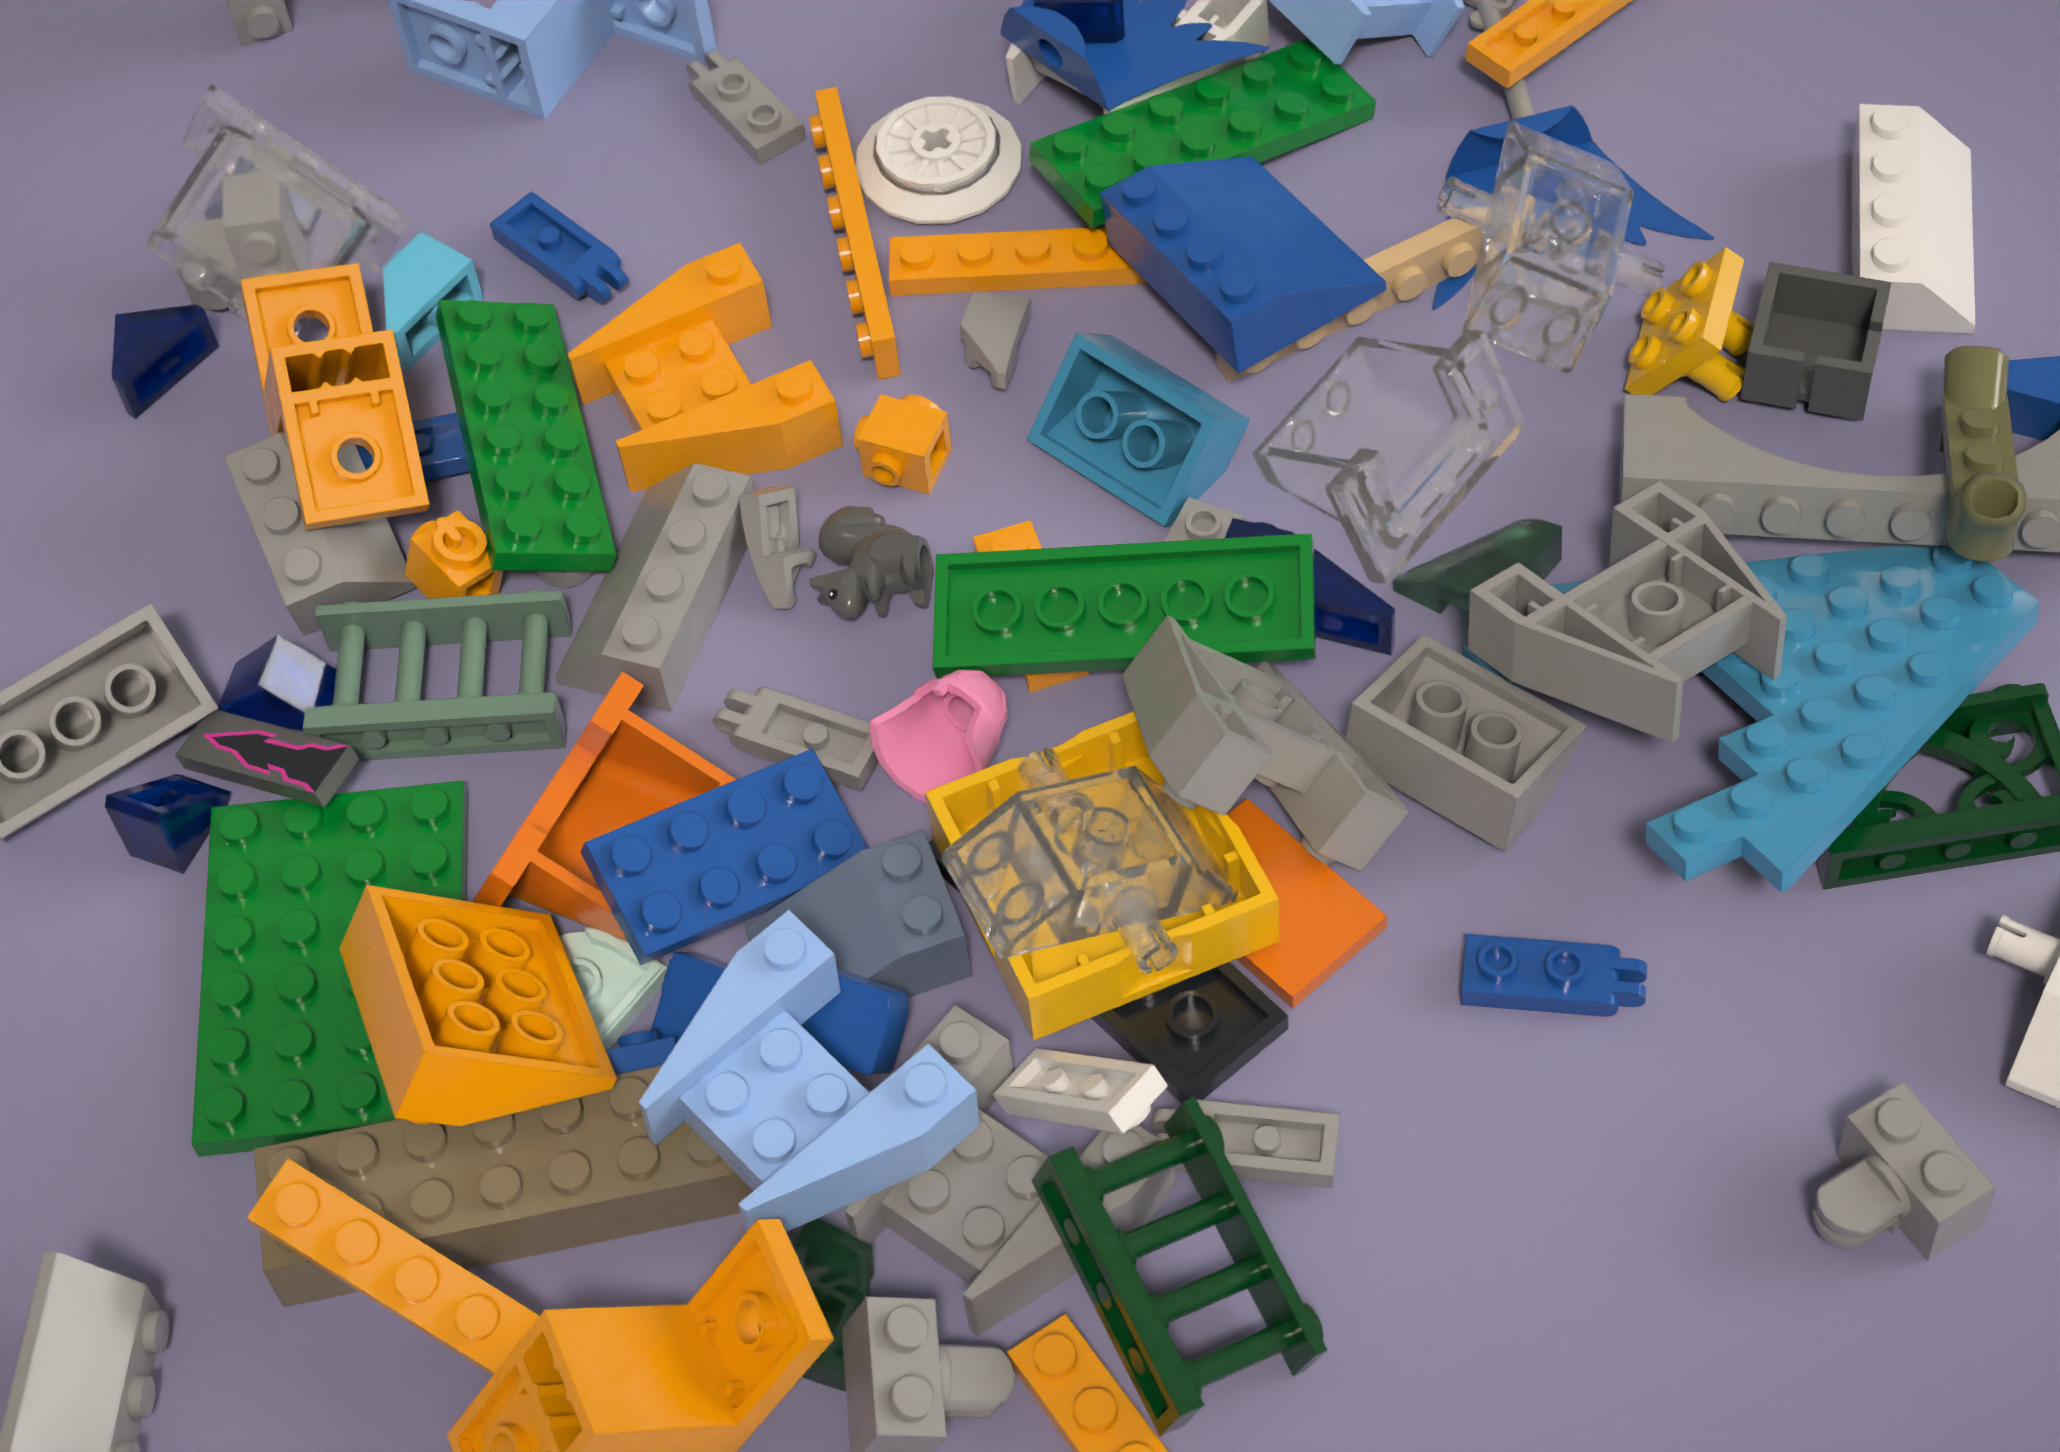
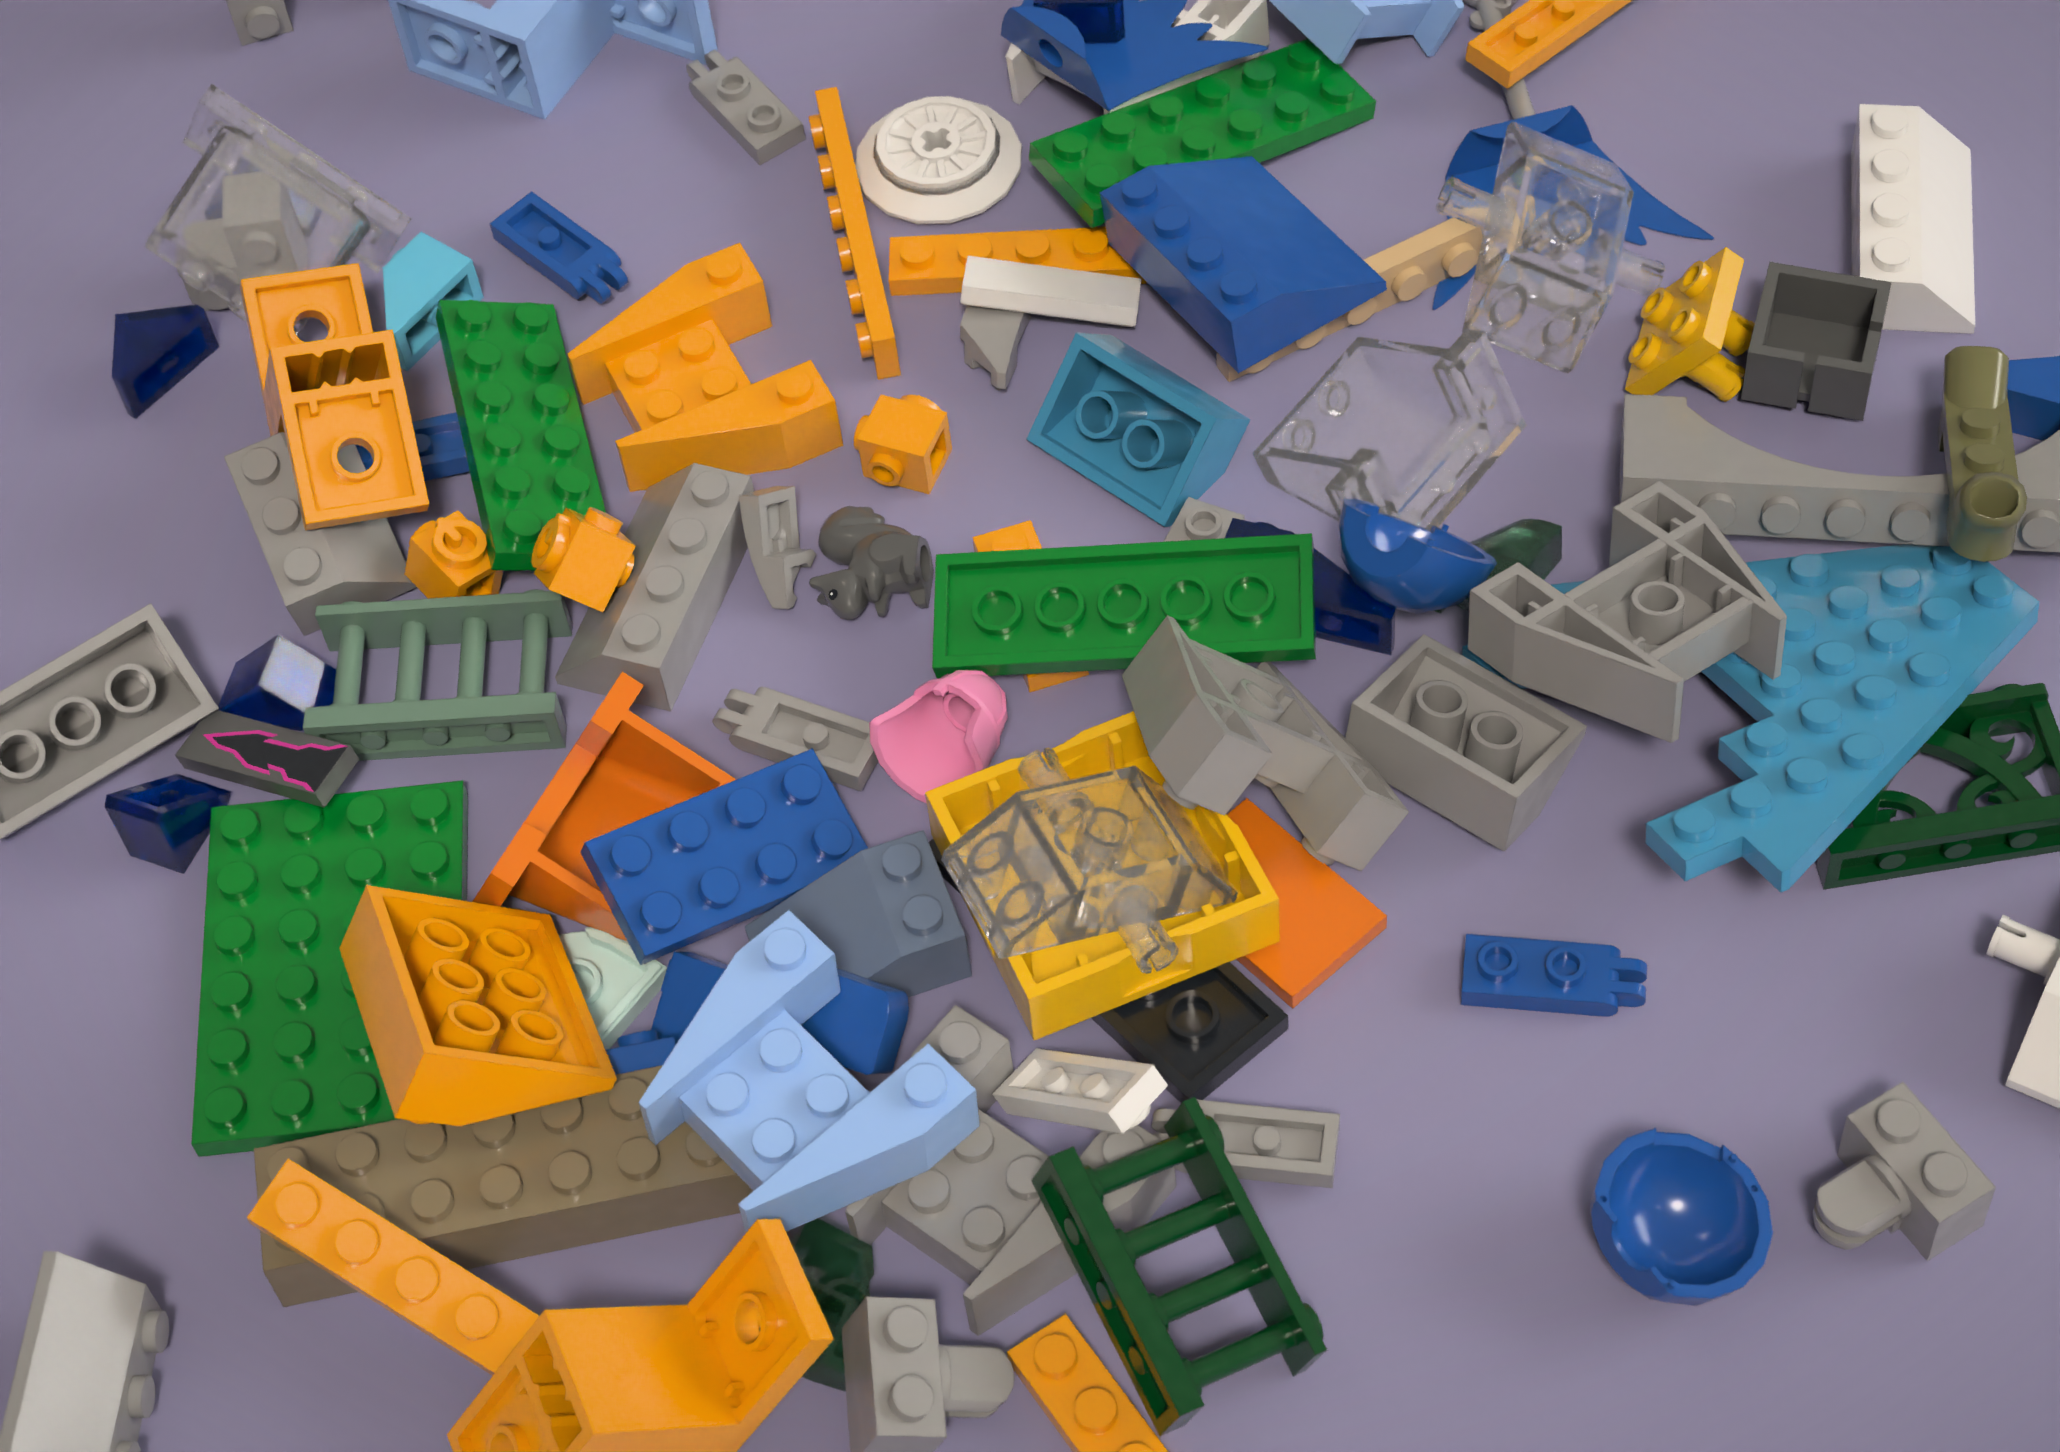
none -> light orange brick [531,507,636,612]
none -> white tile [960,256,1141,327]
none -> blue cylinder [1338,498,1497,614]
none -> blue cylinder [1590,1128,1773,1306]

